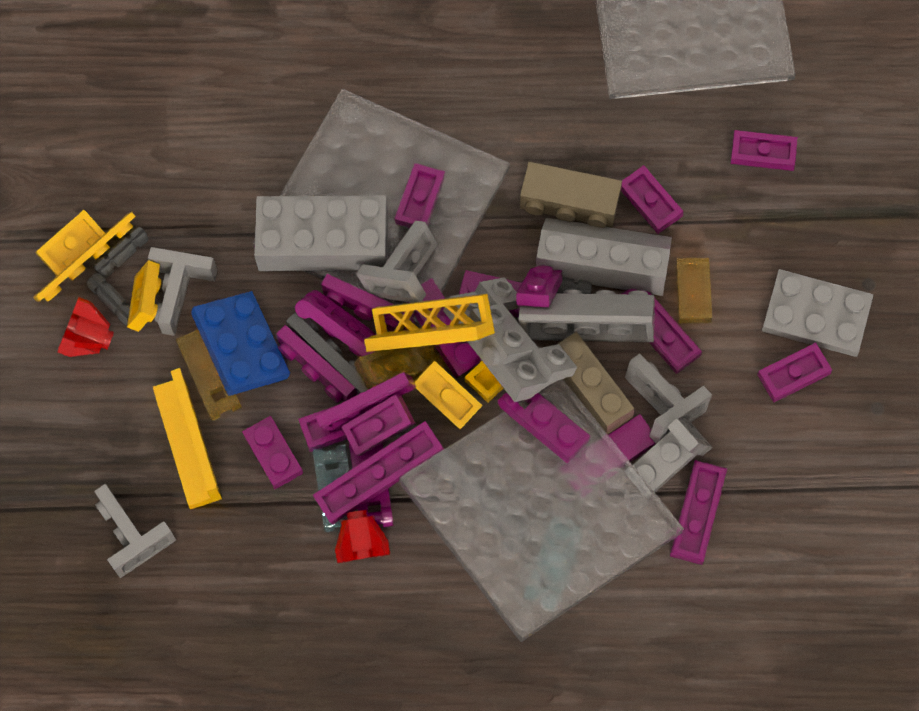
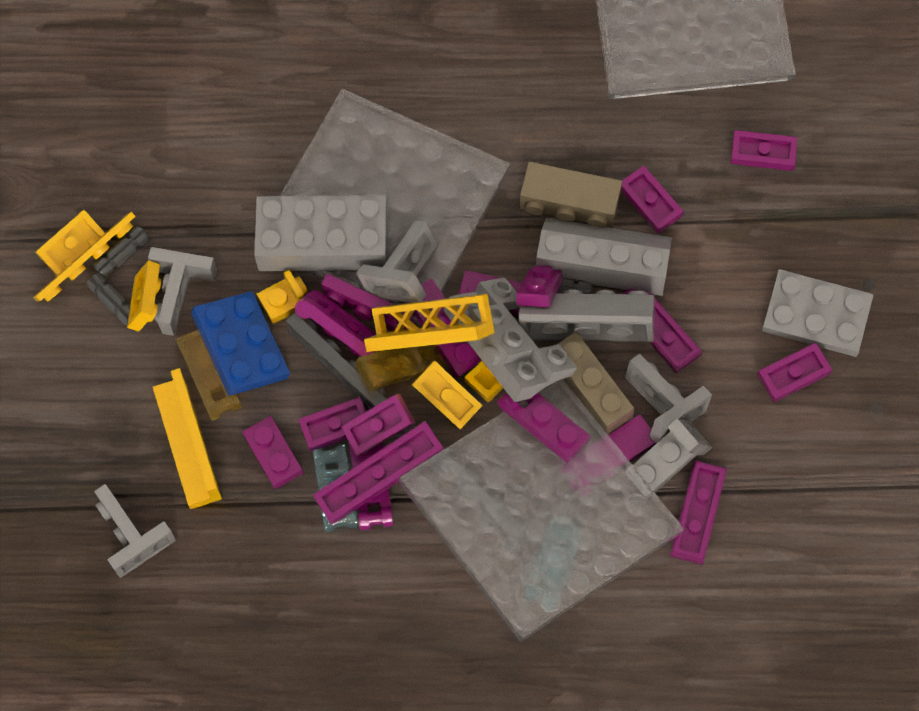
red brick [57,297,114,357] -> none
magenta plate [276,325,357,403] -> none
magenta tile [315,372,416,431] -> none
red brick [335,510,390,563] -> none
magenta plate [394,163,445,228] -> none
clear yellow plate [676,258,712,323] -> none
none -> yellow bracket [257,270,308,324]

